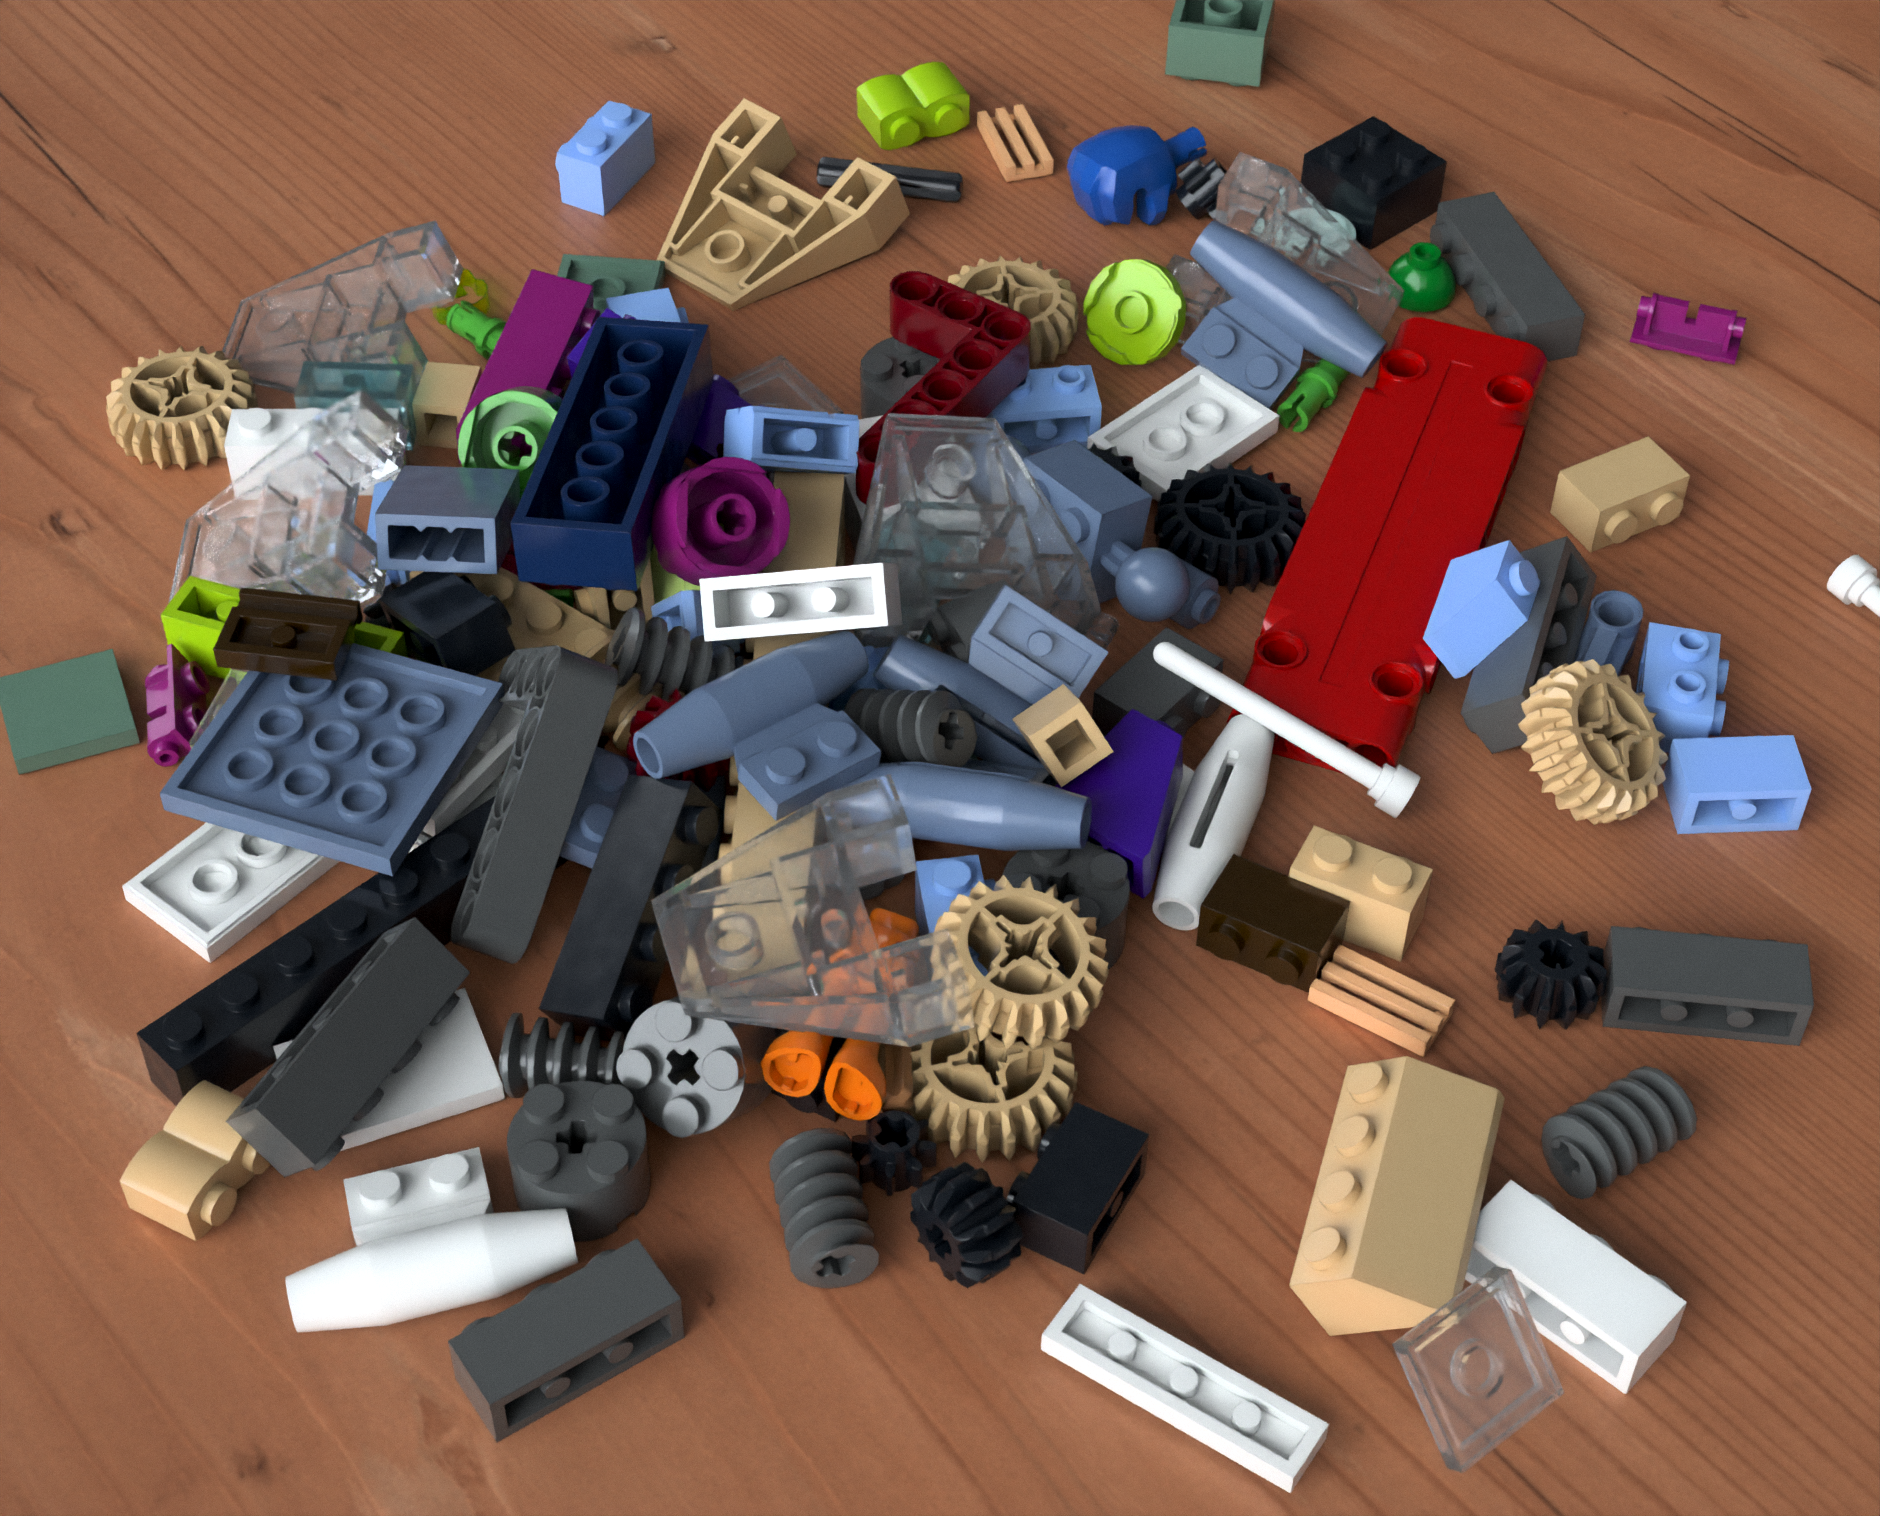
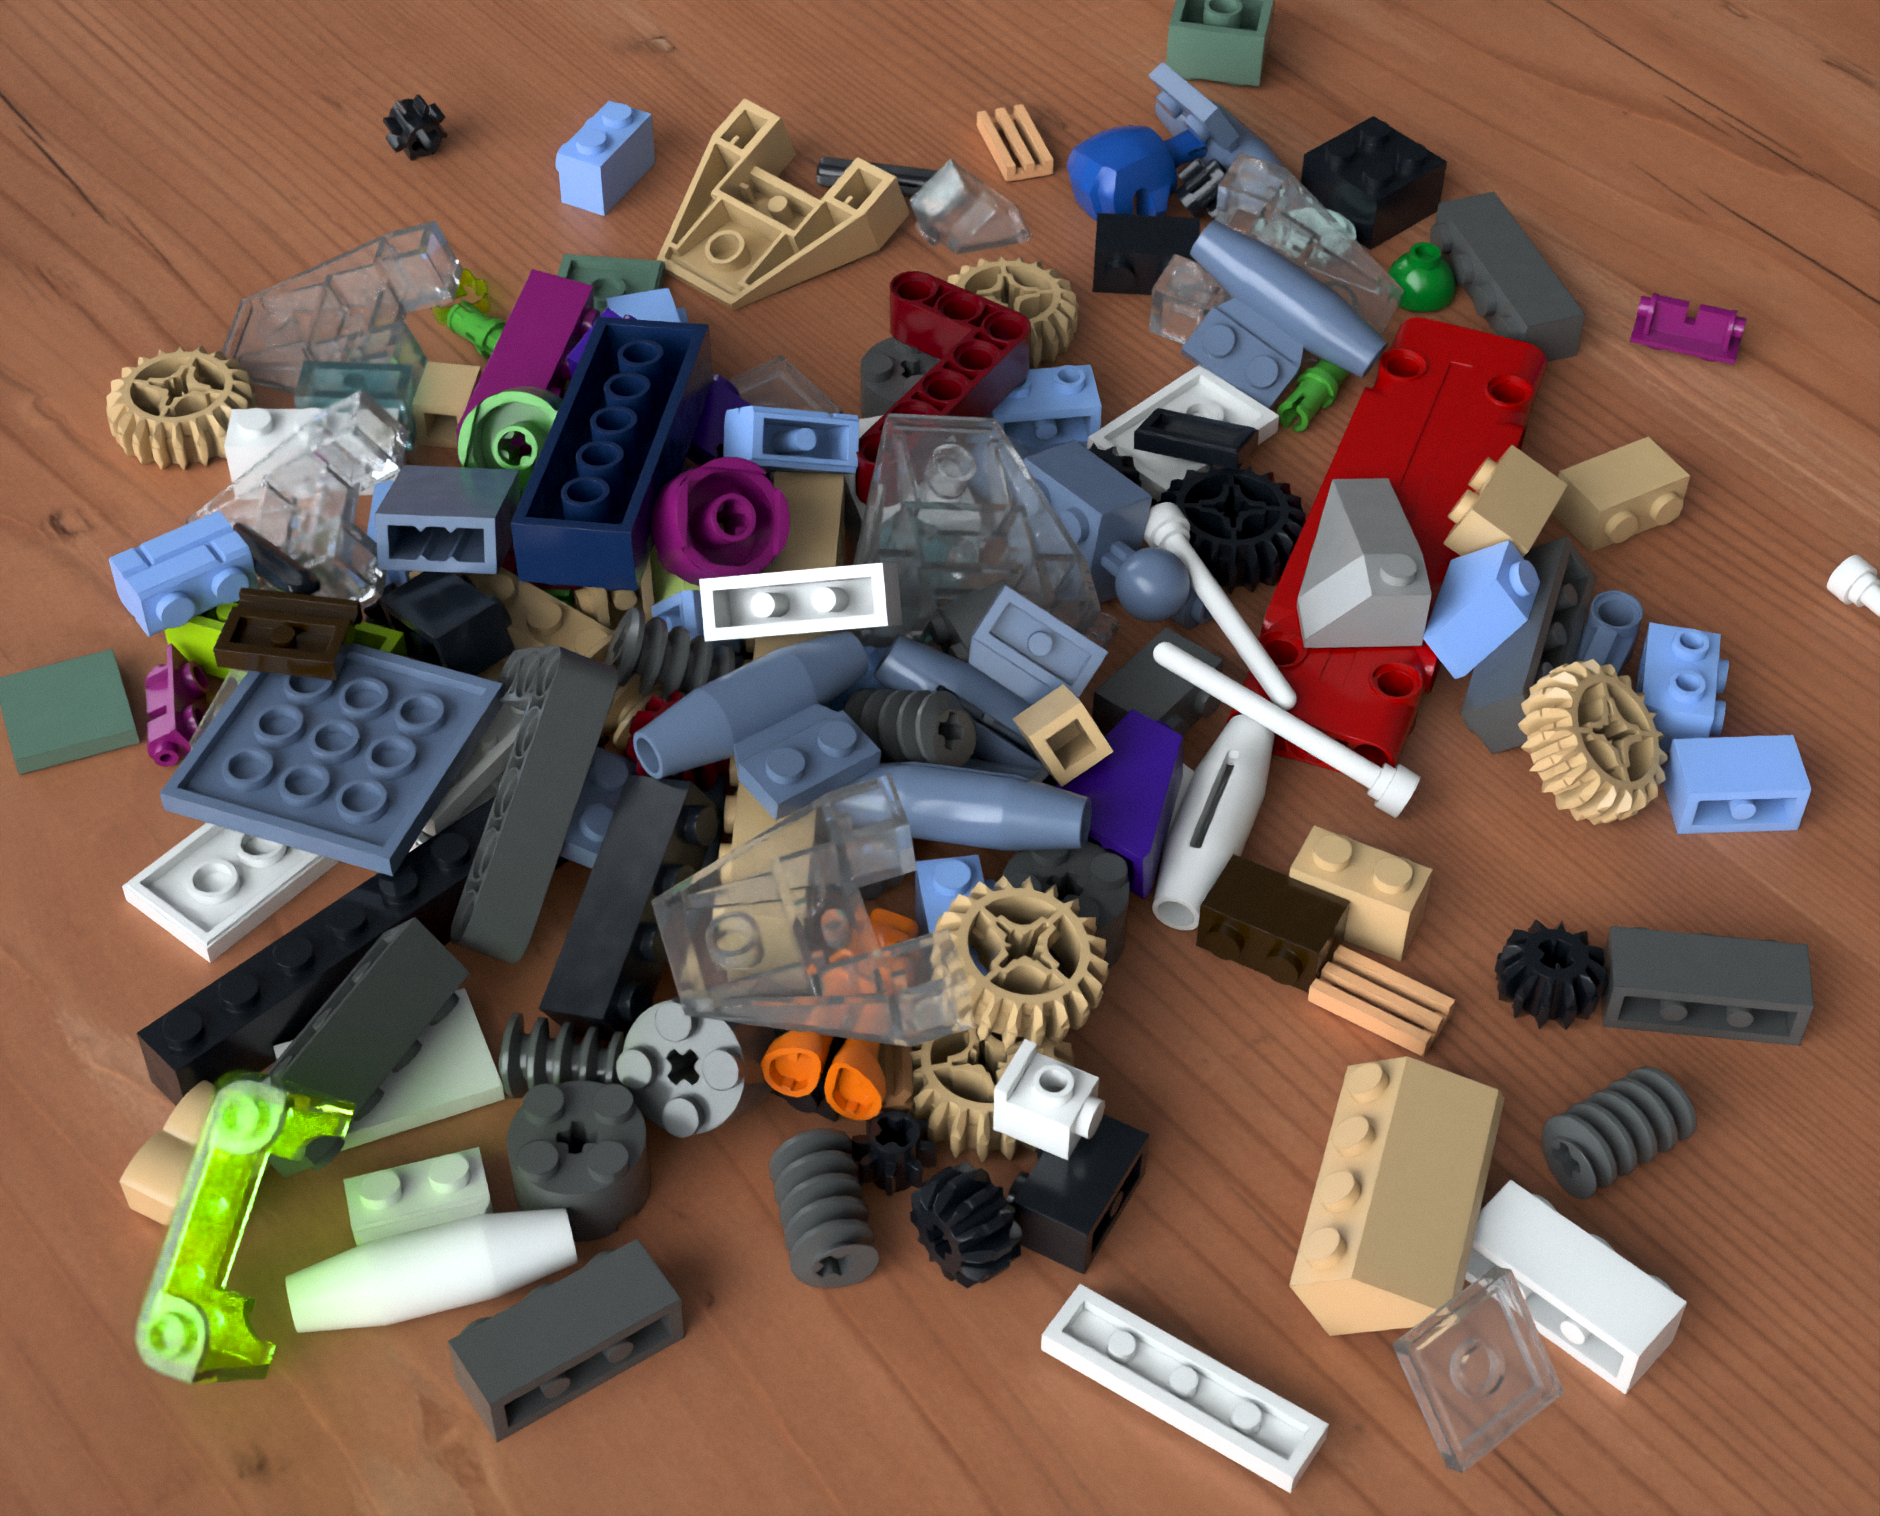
lime brick [857,62,970,150] -> none
lime tile [1083,259,1186,365] -> none
none -> light blue brick [109,511,258,637]
none -> clear neon green windscreen [135,1069,356,1384]
none -> black axle [233,522,321,595]
none -> black gear [383,95,448,161]
none -> clear slope [909,159,1032,254]
none -> white brick [993,1039,1105,1160]
none -> black brick [1092,213,1200,298]
none -> black tile [1134,408,1259,471]
none -> white piece [1143,502,1297,711]
none -> sand blue plate [1148,61,1298,213]
none -> light grey wedge [1296,478,1432,648]
none -> tan brick [1443,445,1568,557]

